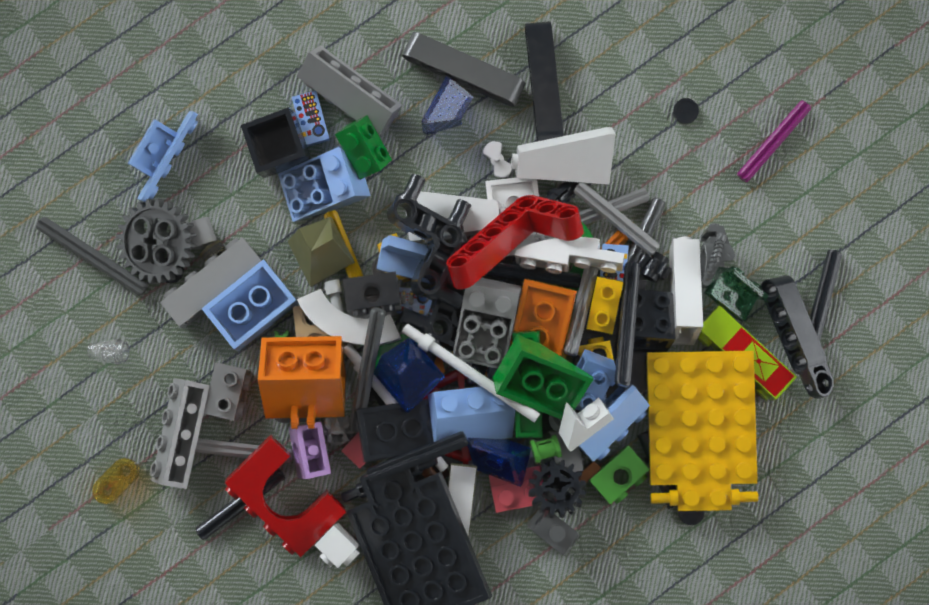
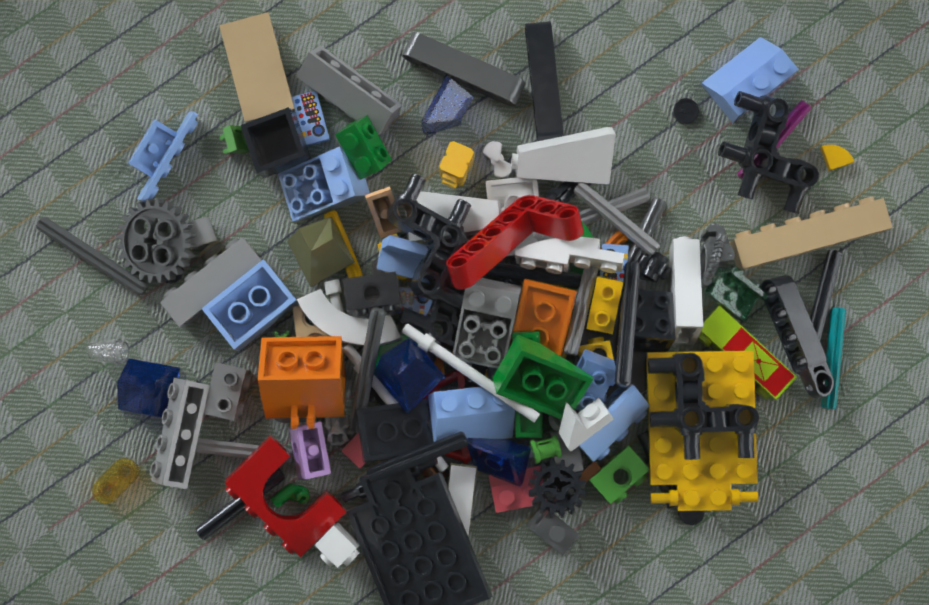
none -> clear blue slope [117,358,180,417]
none -> tan tile [219,12,295,123]
none -> bright green tile [219,125,249,154]
none -> green arm [270,483,310,508]
none -> light nougat slope [365,186,401,238]
none -> yellow brick [439,141,474,189]
none -> black pin [648,353,759,460]
none -> light blue slope [701,37,798,123]
none -> black pin [718,91,819,214]
none -> tan brick [729,196,893,272]
none -> yellow tile [820,145,855,171]
none -> teal axle [821,307,846,410]

